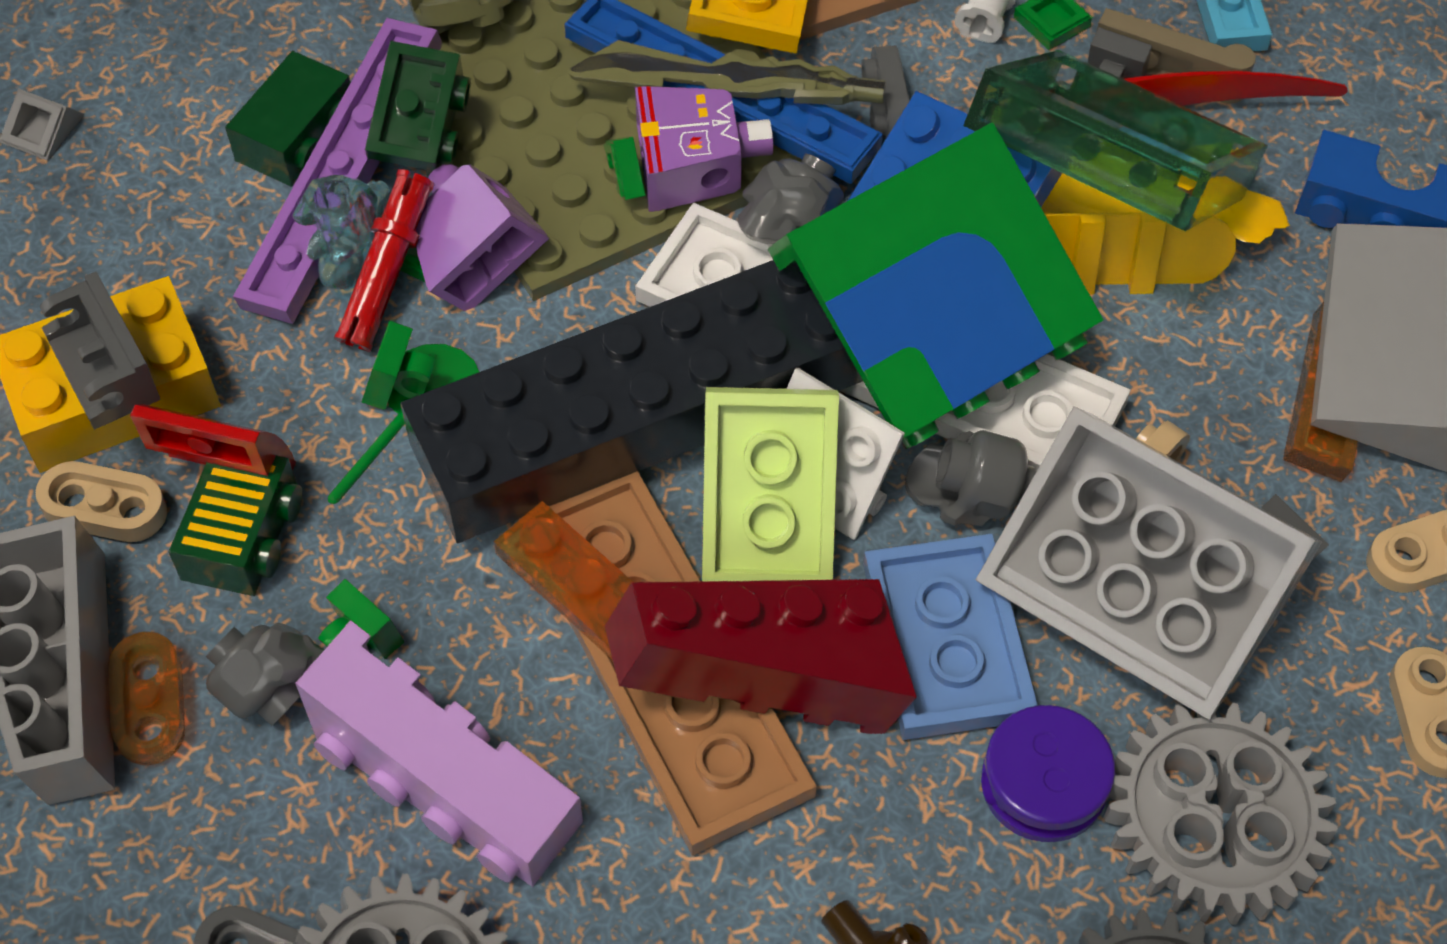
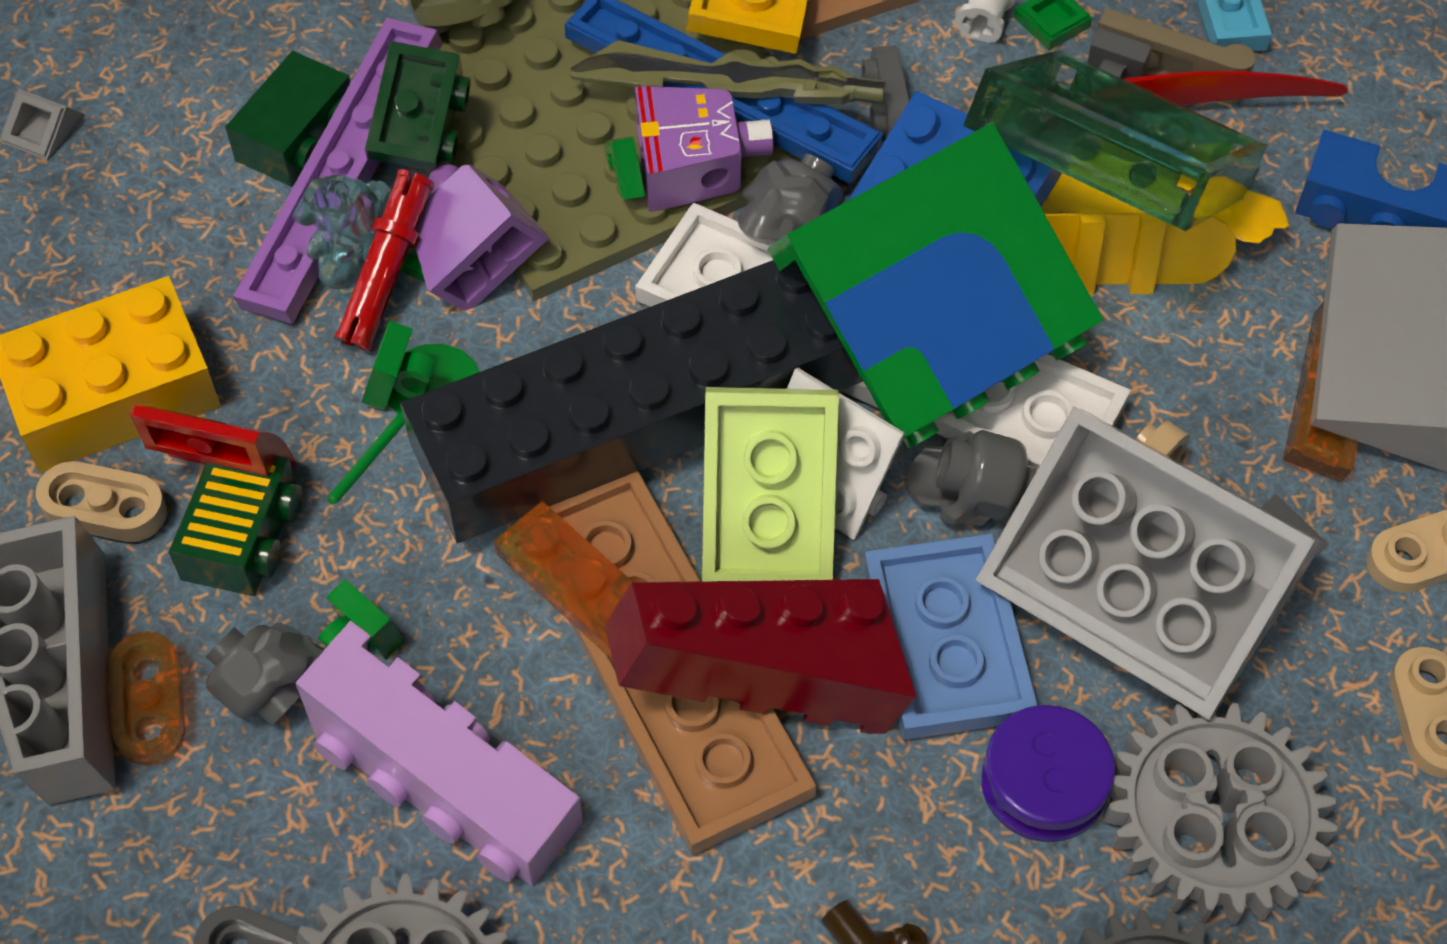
dark grey hinge [40,271,161,430] -> none

